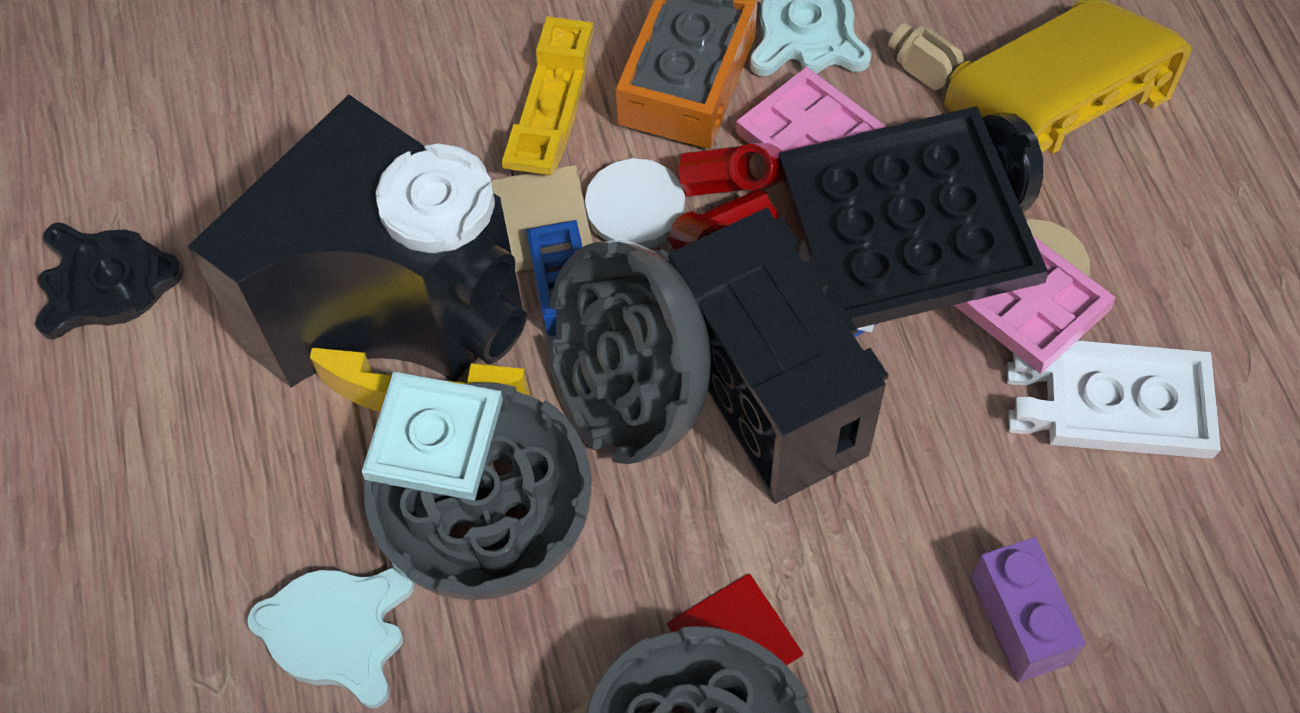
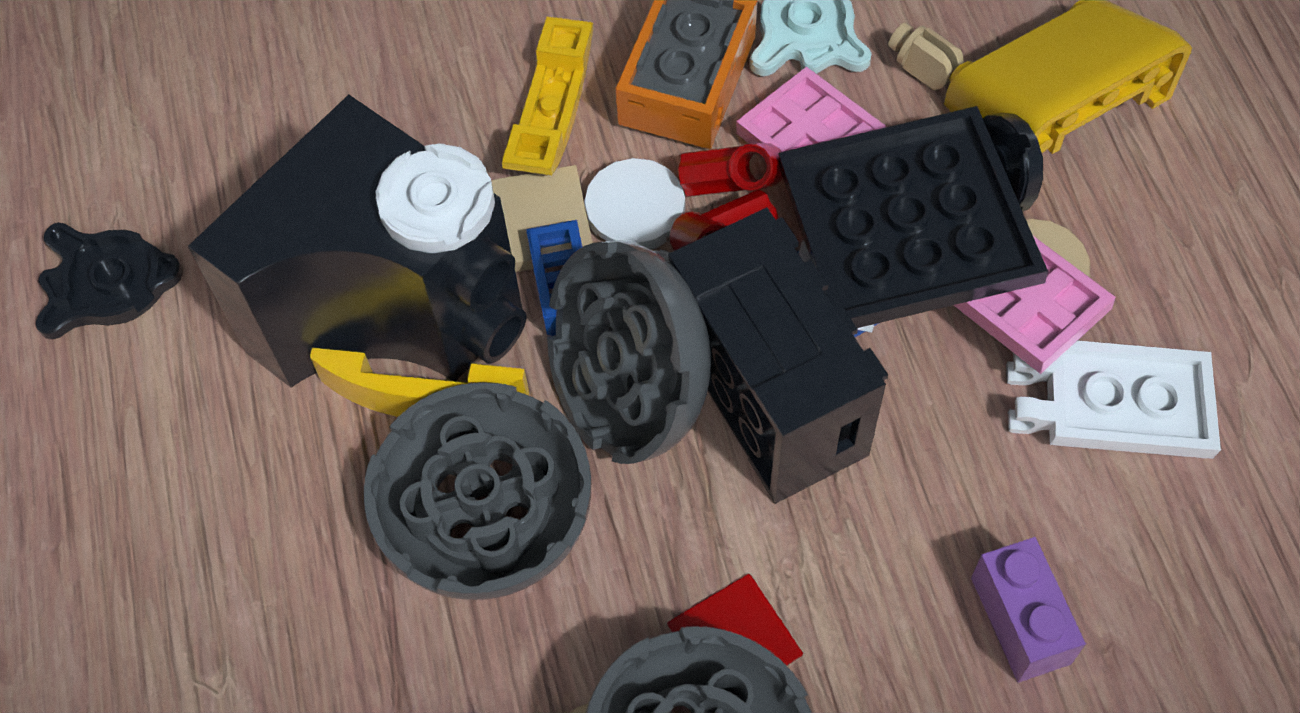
light aqua tile [248,567,415,709] -> none
light aqua tile [362,372,503,501] -> none

